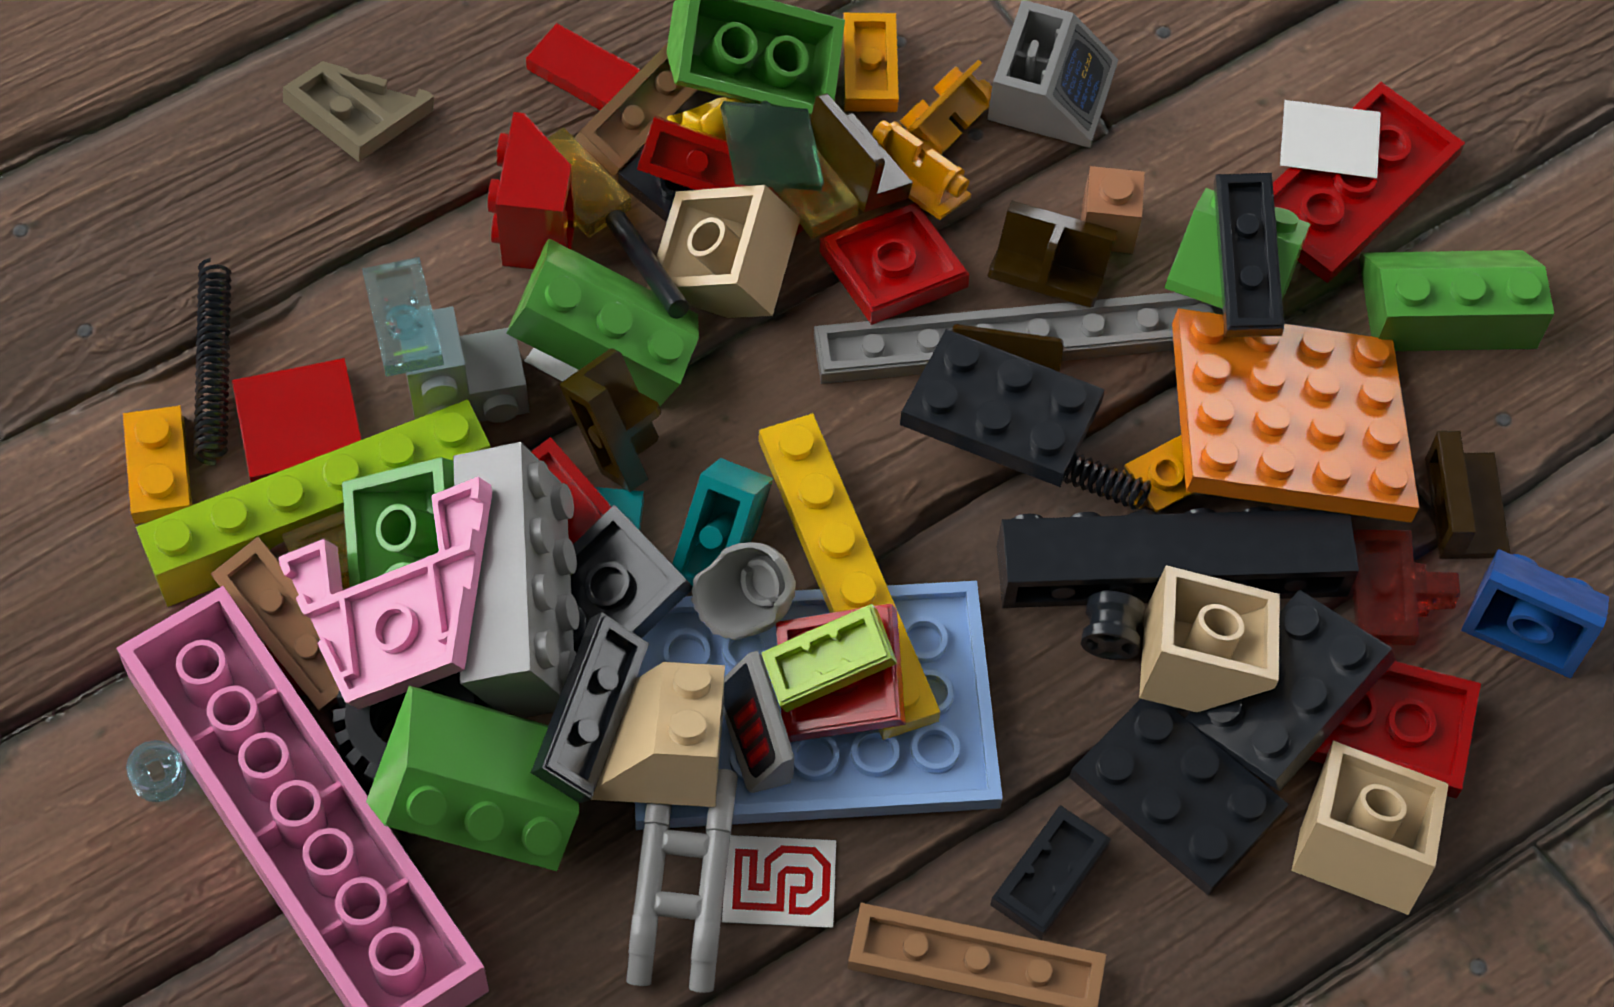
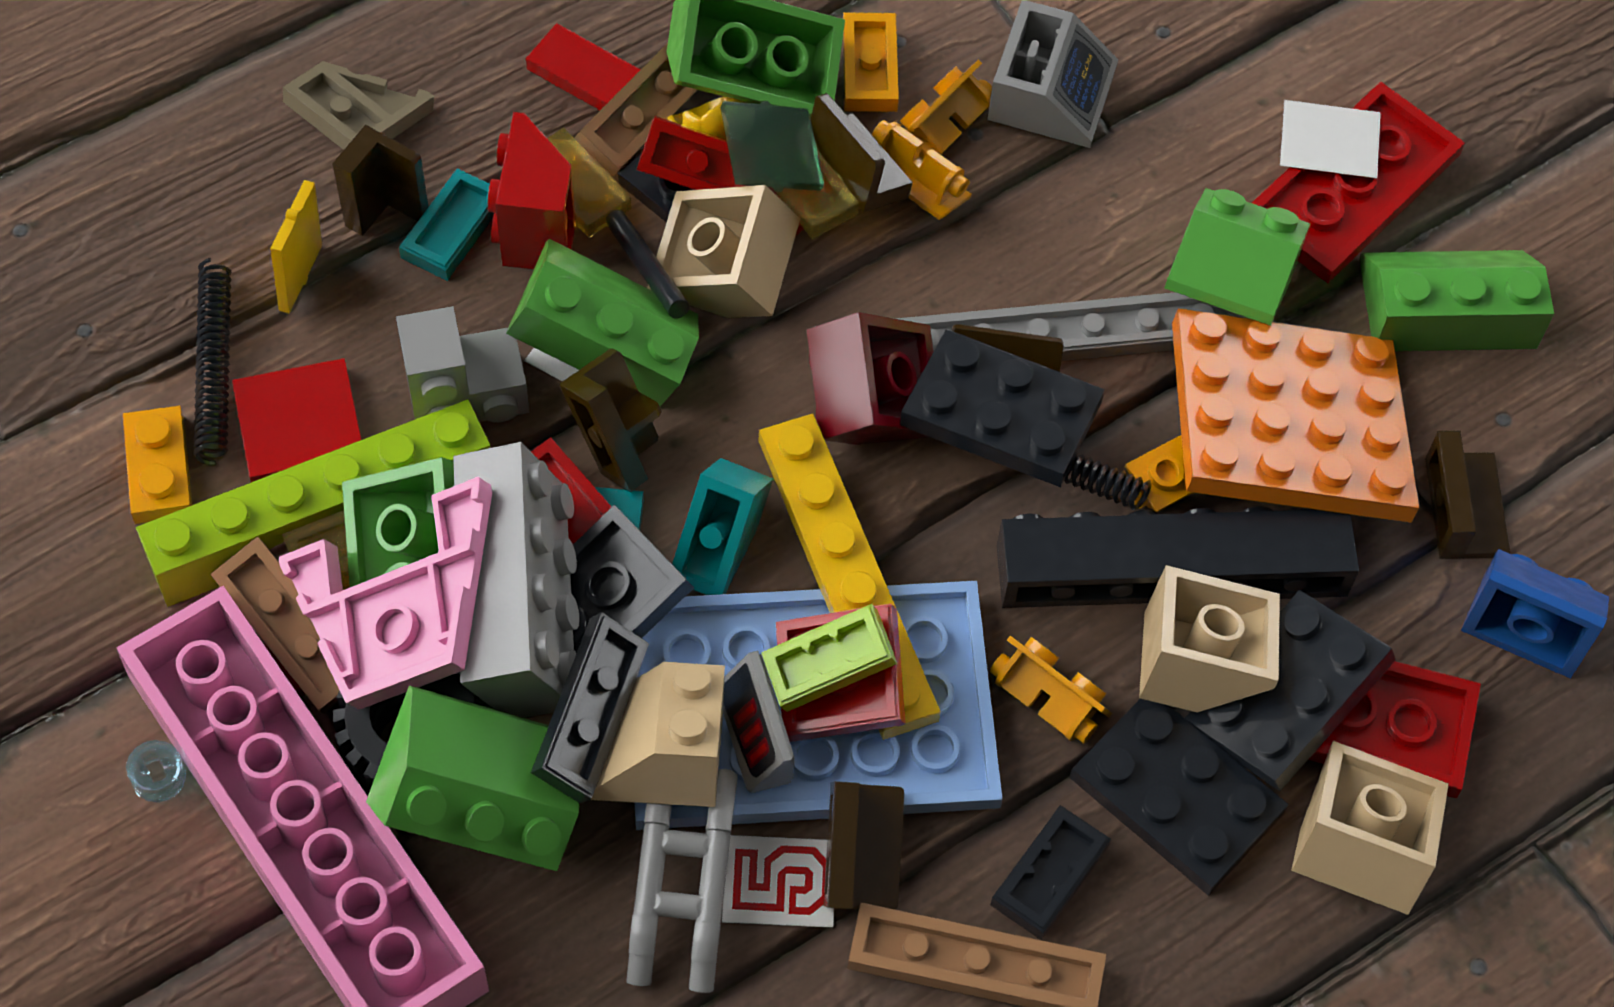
clear light blue plate [362,257,444,377] -> none
light grey hair [691,542,796,640] -> none
red tile [819,203,970,325] -> none
dark brown panel [987,200,1117,308] -> none
black wheel [1080,591,1145,660] -> none
nougat brick [1081,166,1145,254] -> none
black tile [1214,173,1284,338] -> none
clear red hinge [1353,530,1460,645] -> none
none -> yellow piece [270,180,322,314]
none -> dark brown panel [332,124,429,236]
none -> teal tile [399,168,494,281]
none -> dark red slope [807,312,934,445]
none -> dark brown panel [823,781,904,910]
none -> light orange hinge [989,636,1112,744]

